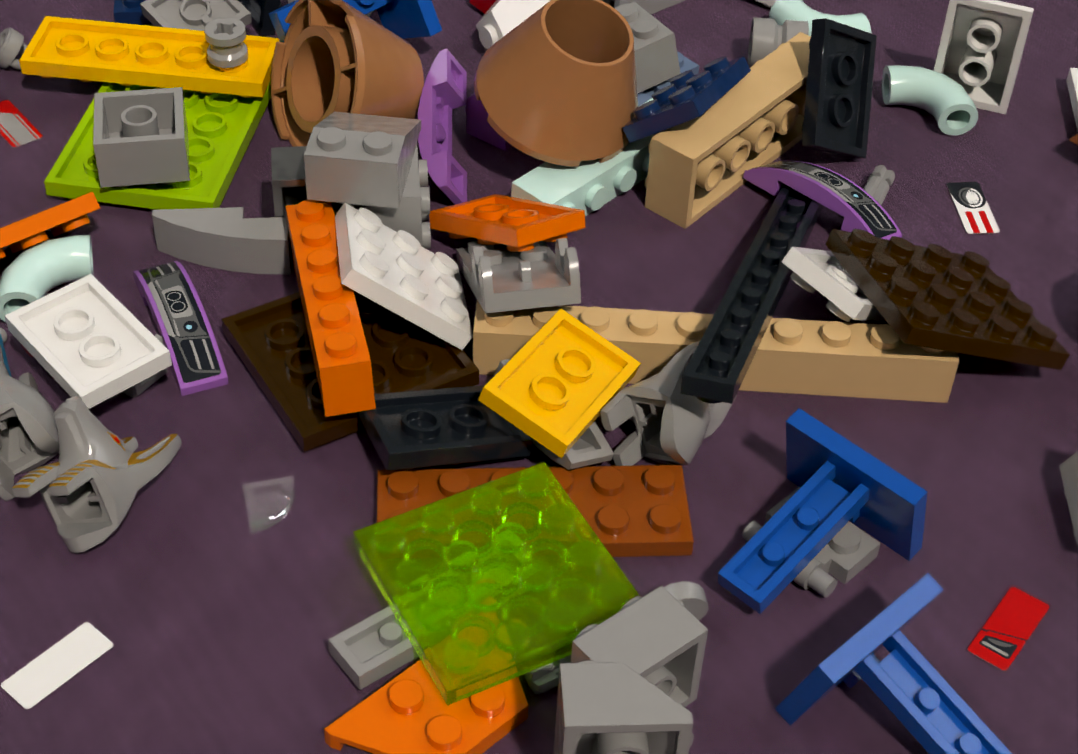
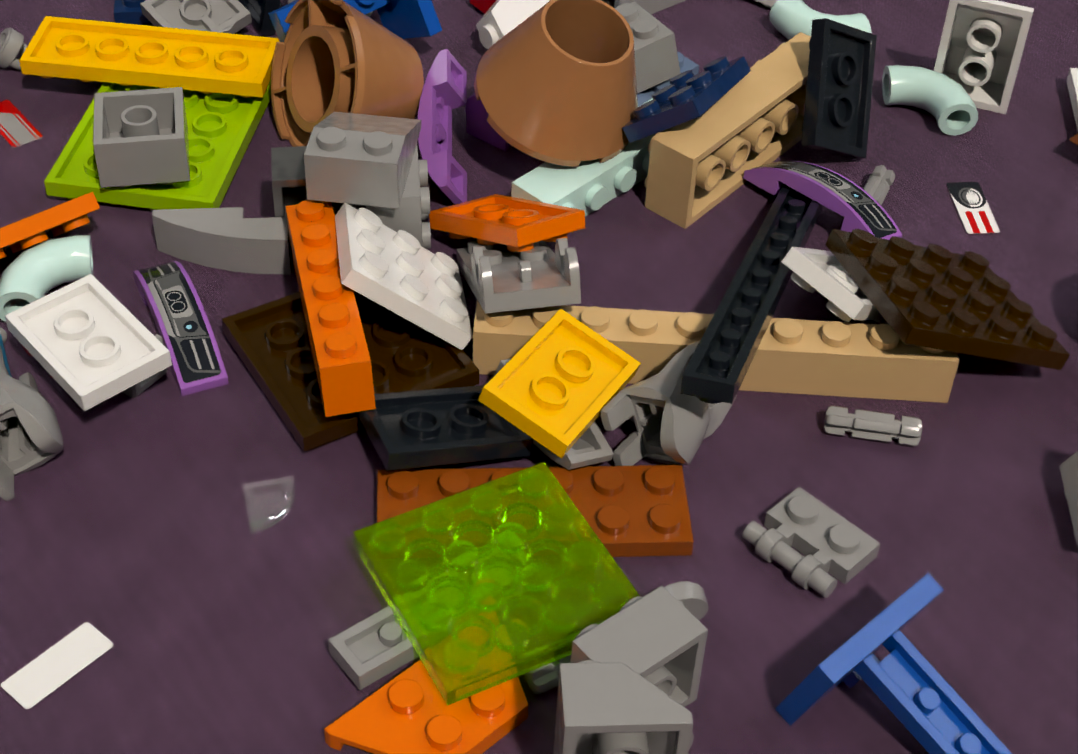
light grey piece [11,396,182,553] -> none
light grey wheel [204,17,248,68] -> none
blue piece [718,408,928,614] -> none
light grey wheel [748,17,809,67] -> none
red sticker [967,587,1050,671] -> none
none -> light grey axle [824,405,922,446]

